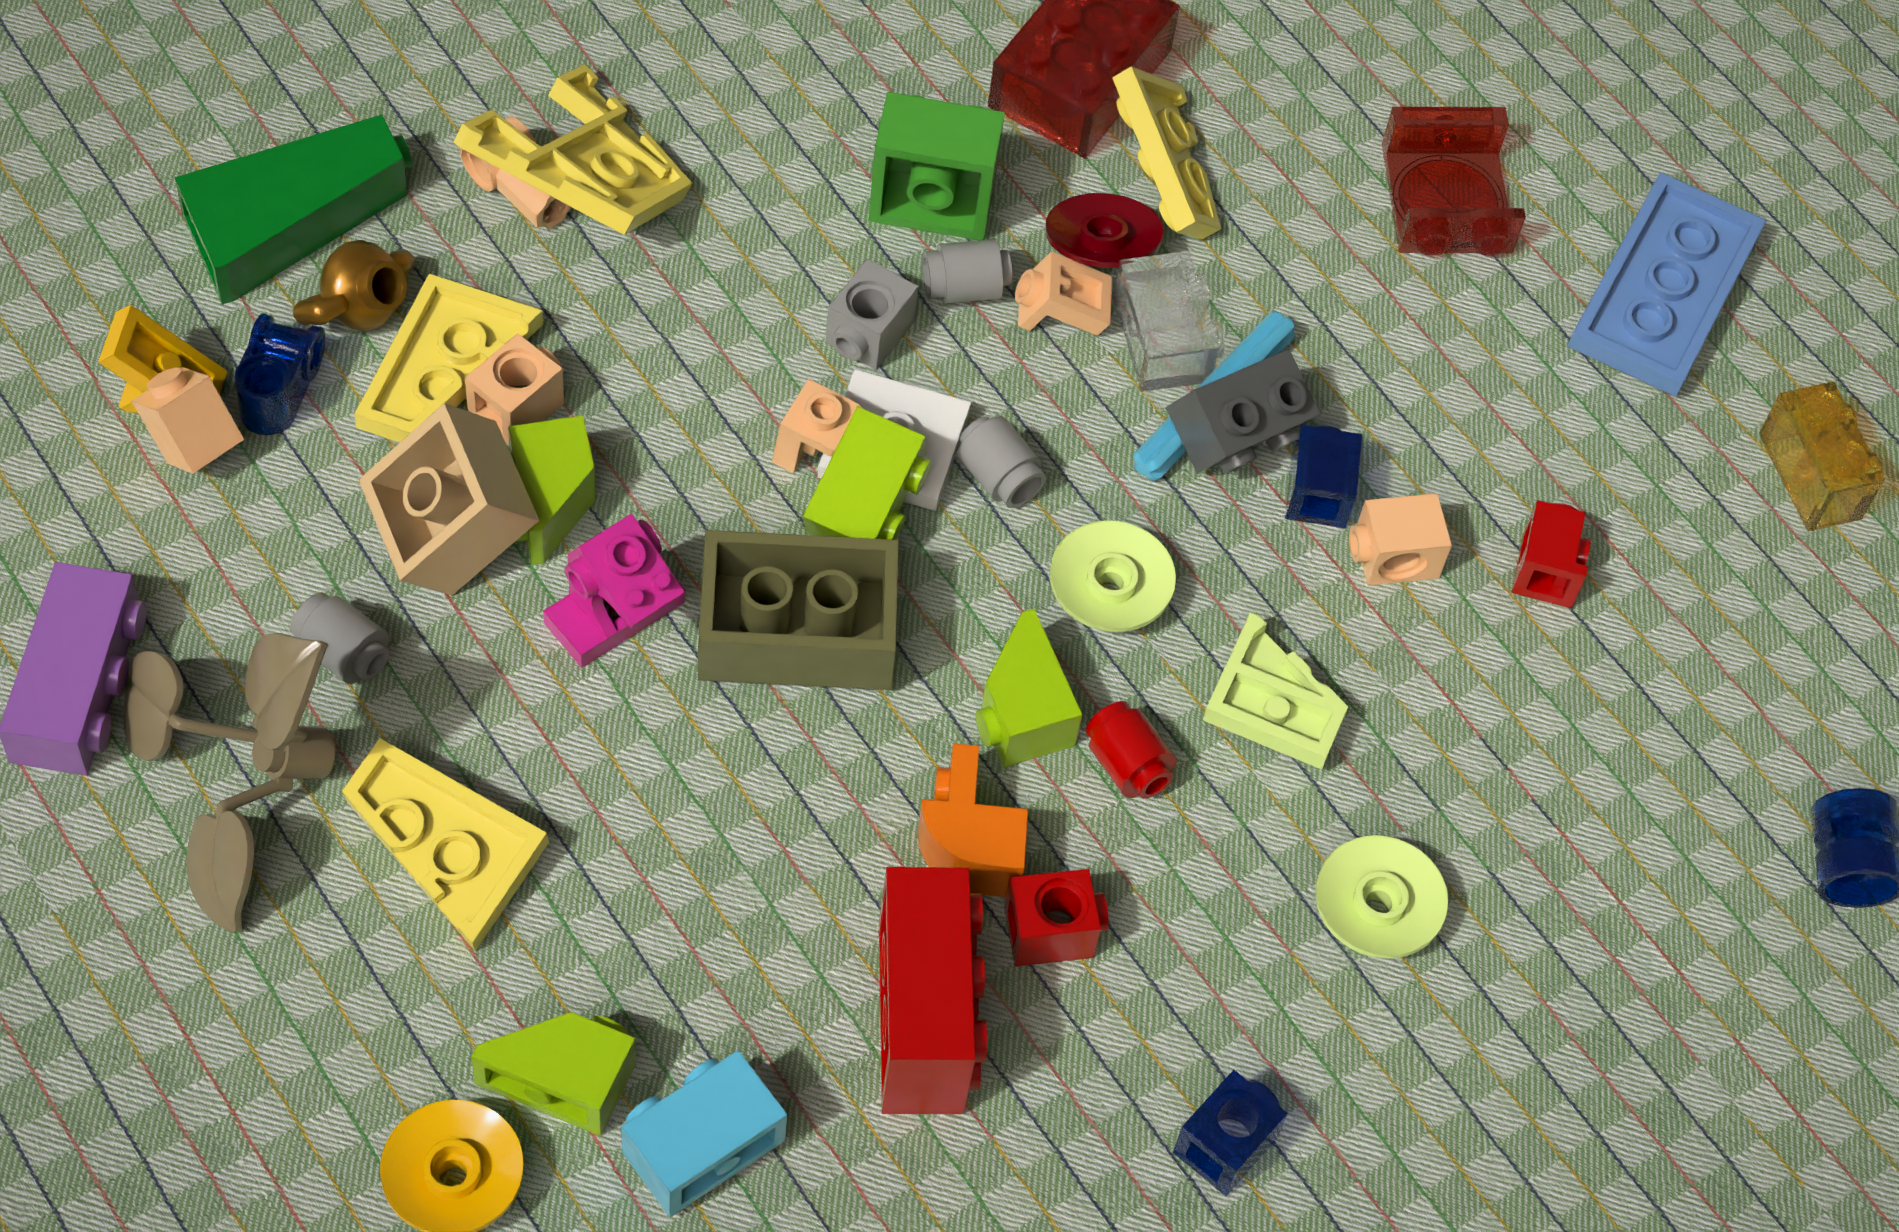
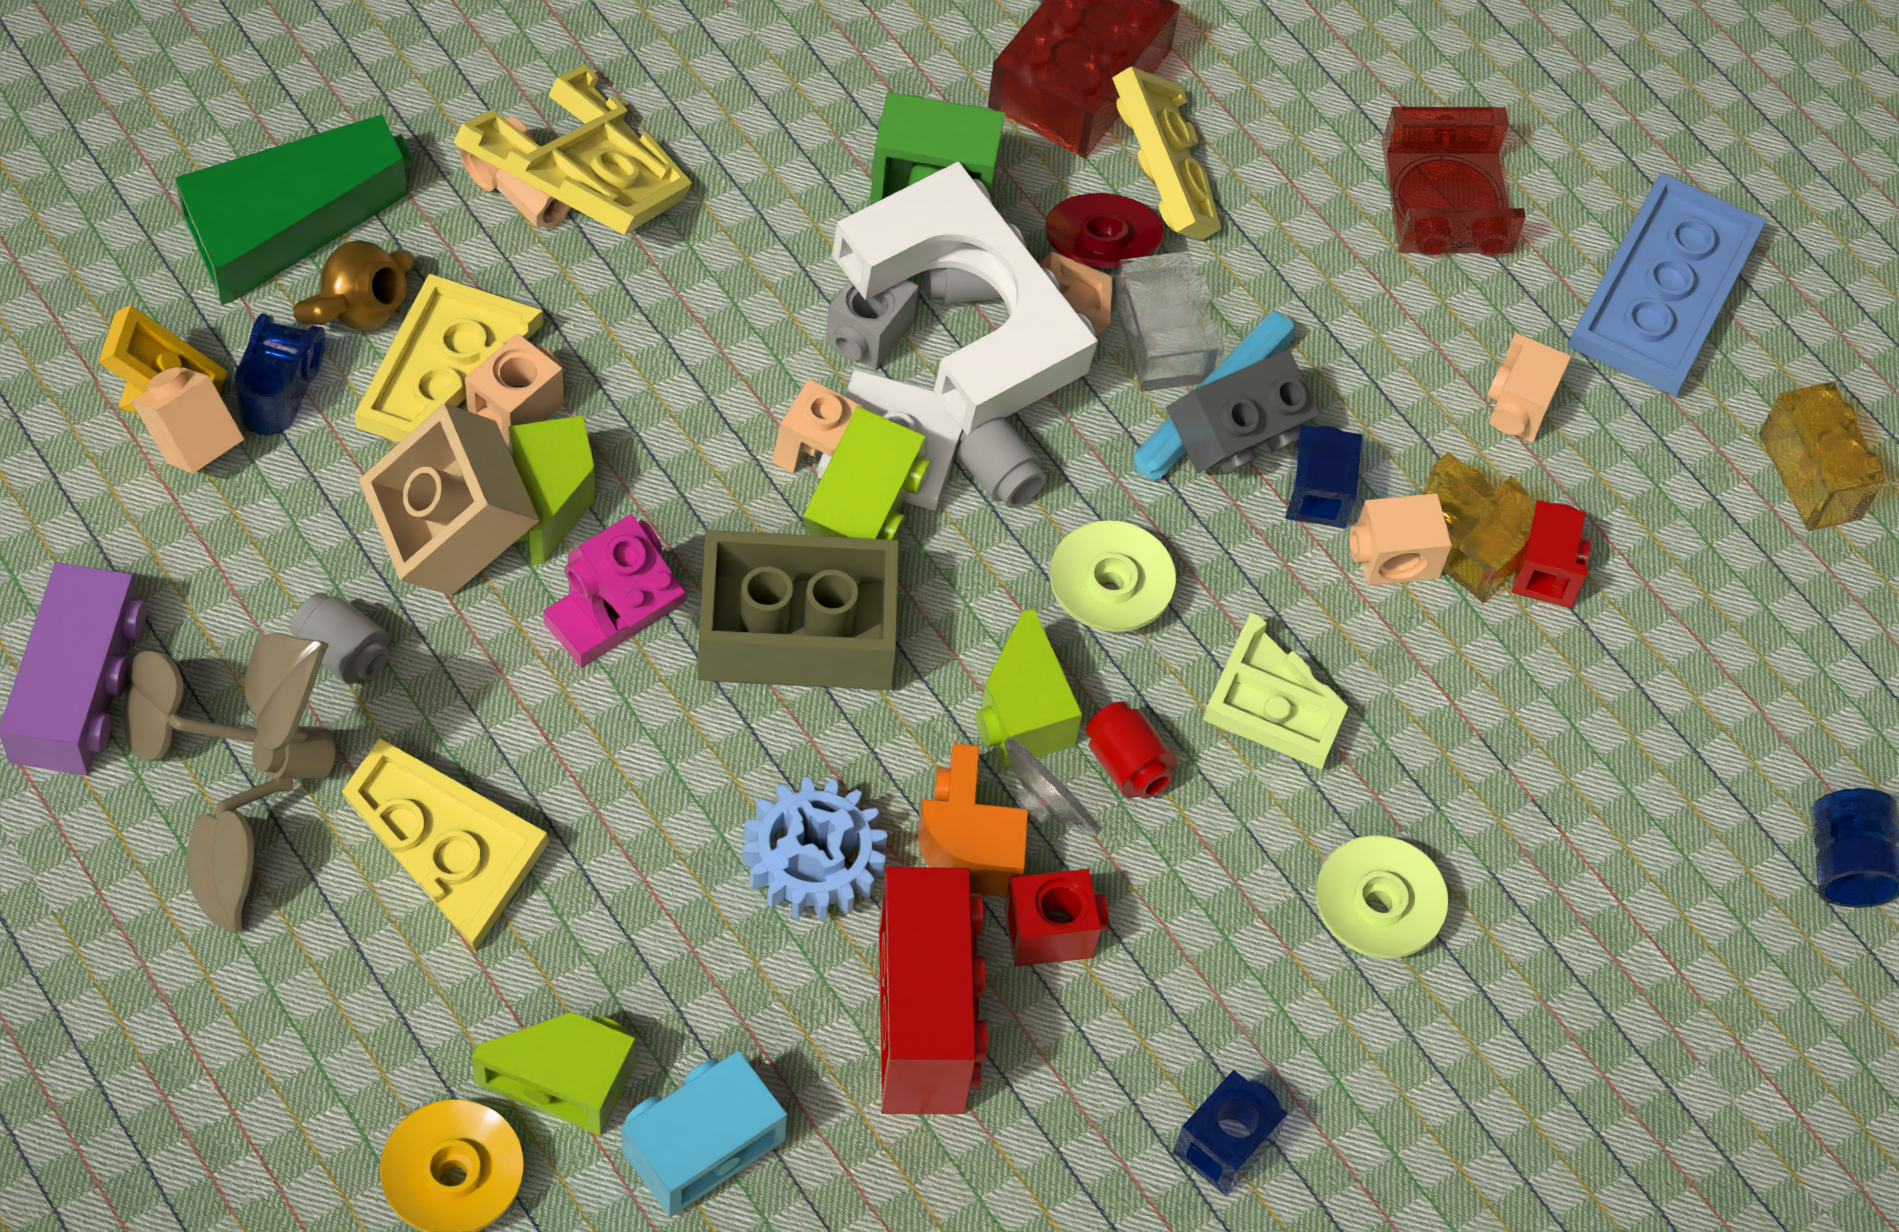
none -> light blue gear [742,777,887,920]
none -> white arch [832,161,1098,435]
none -> clear dish [1004,736,1103,835]
none -> clear yellow brick [1422,452,1534,604]
none -> light nougat brick [1487,333,1571,443]

